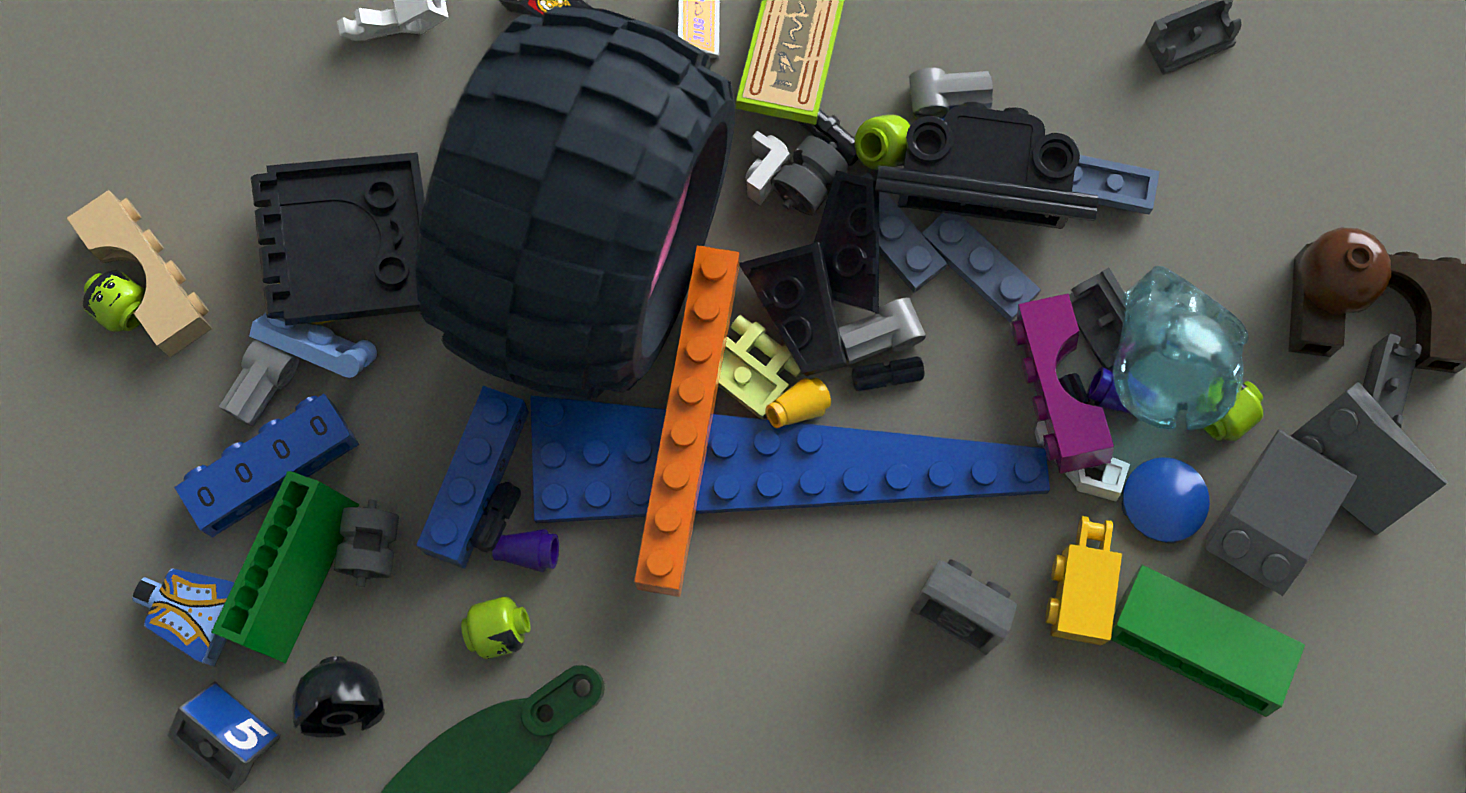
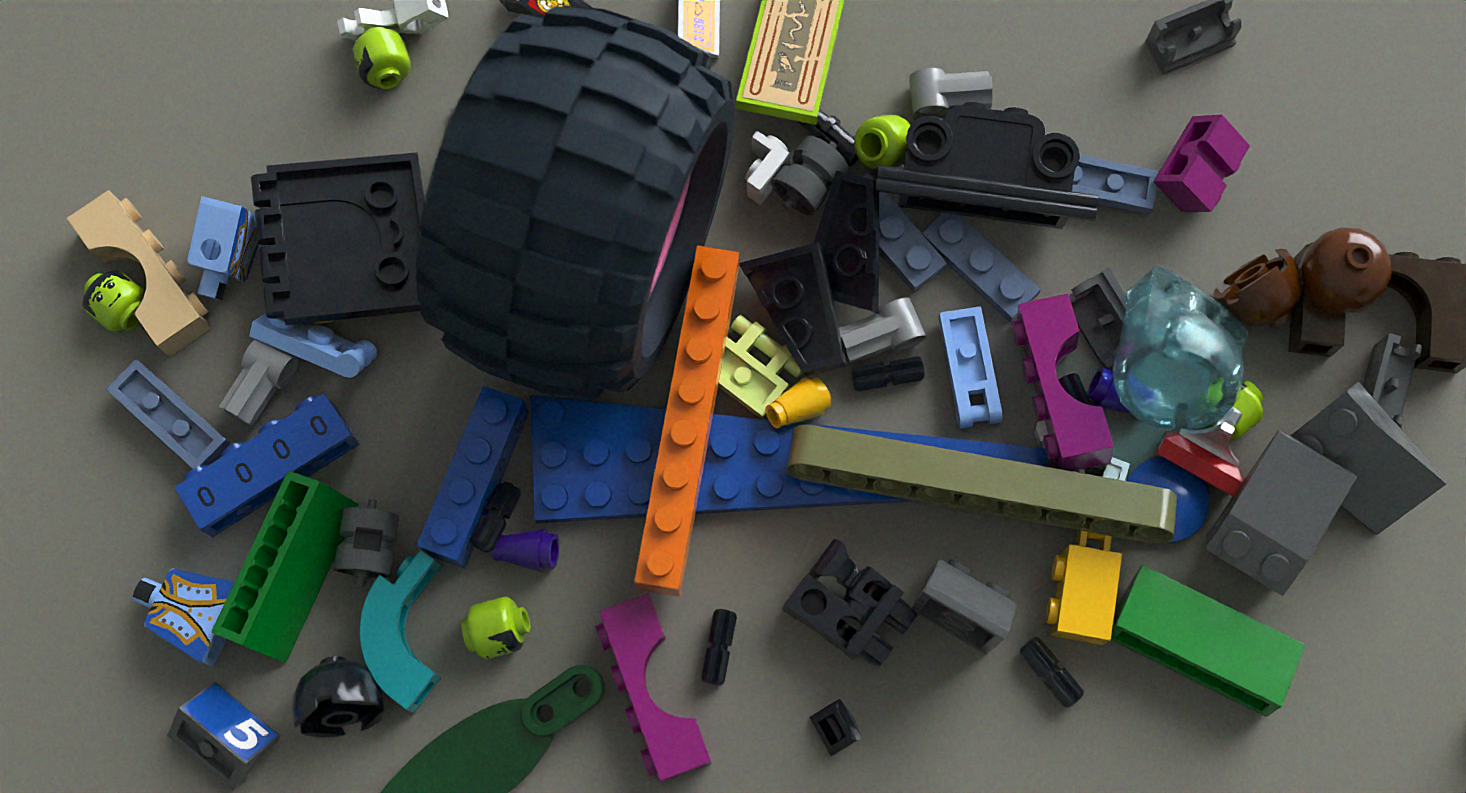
none -> sand blue plate [106,358,230,469]
none -> light blue torso [187,196,259,301]
none -> lime head [353,27,411,89]
none -> teal arch [360,550,442,713]
none -> magenta arch [595,593,712,783]
none -> black piece [701,609,737,685]
none -> black hips [782,539,918,667]
none -> olive beam [786,425,1177,544]
none -> black slope [810,699,862,756]
none -> light blue plate [938,306,1002,429]
none -> black piece [1020,637,1084,708]
none -> magenta brick [1153,115,1250,212]
none -> red piece [1156,405,1243,497]
none -> reddish brown cylinder [1213,248,1303,328]

